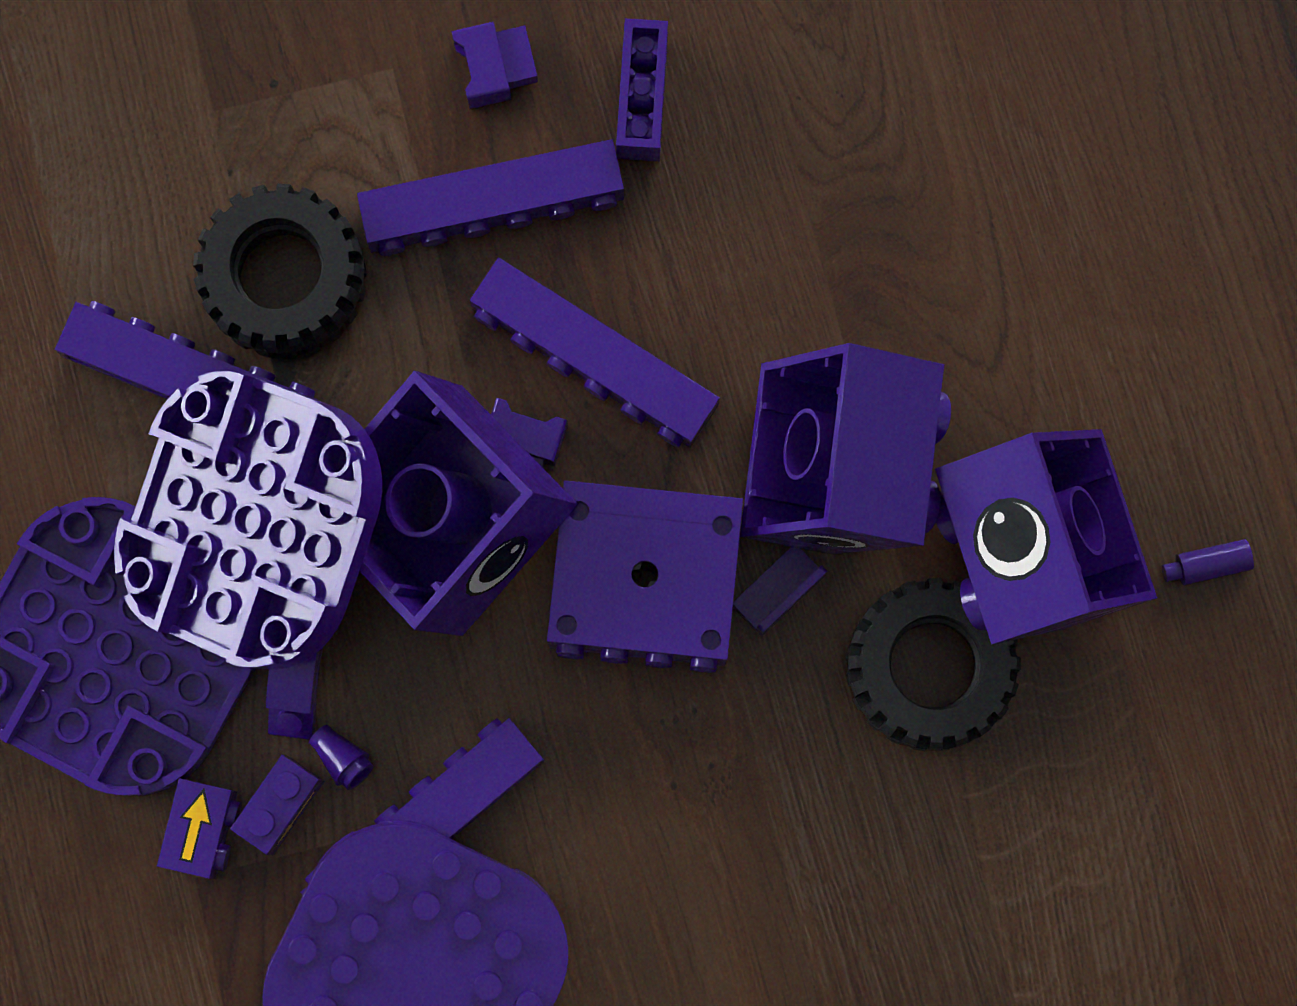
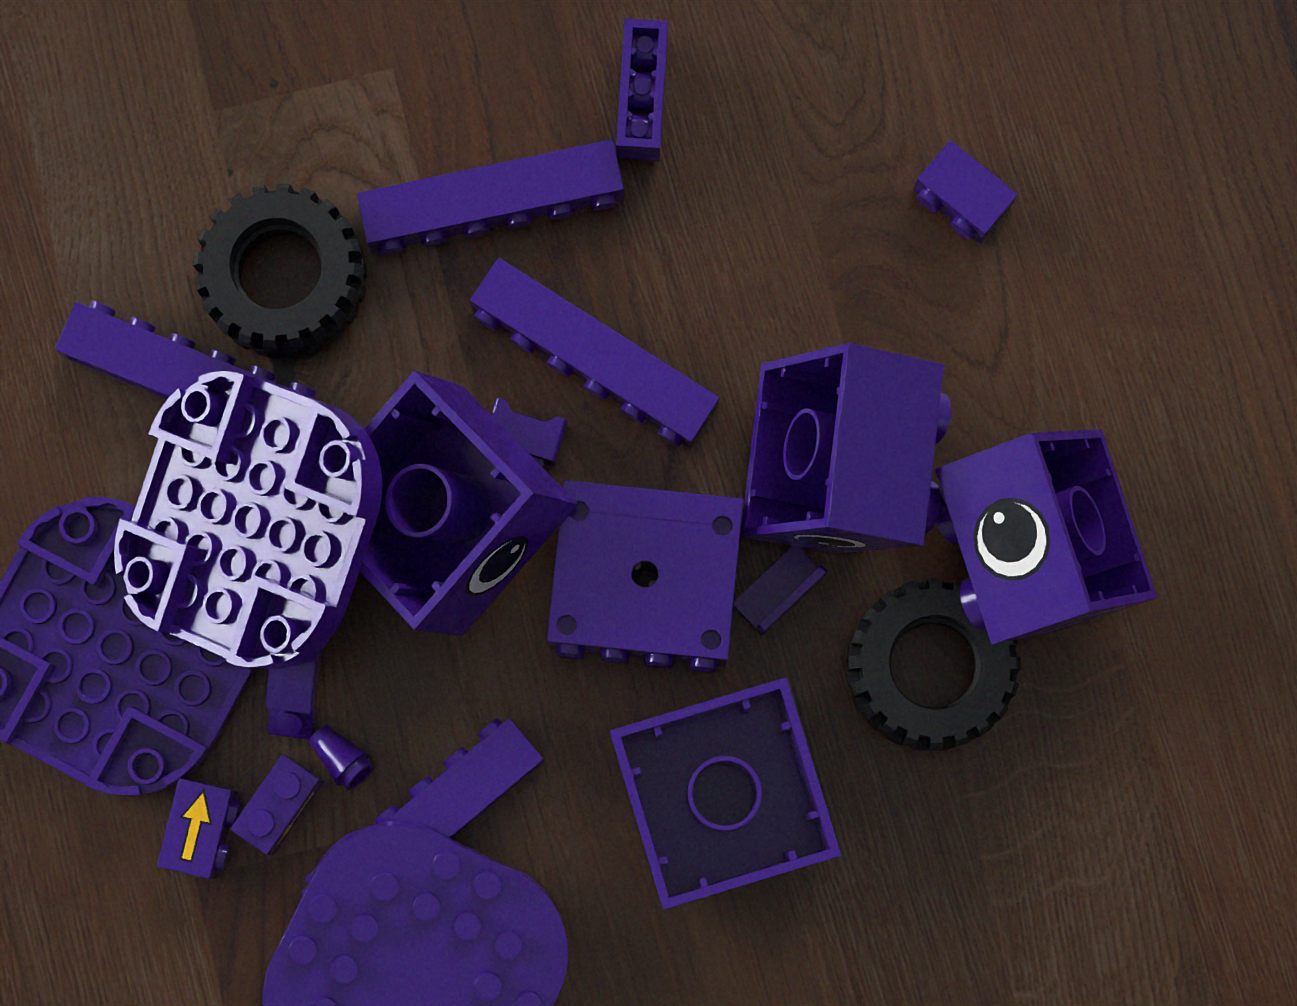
dark purple piece [451,22,538,109] -> none
dark purple cylinder [1162,539,1254,585] -> none
none -> dark purple brick [610,677,841,910]
none -> dark purple brick [913,140,1018,243]

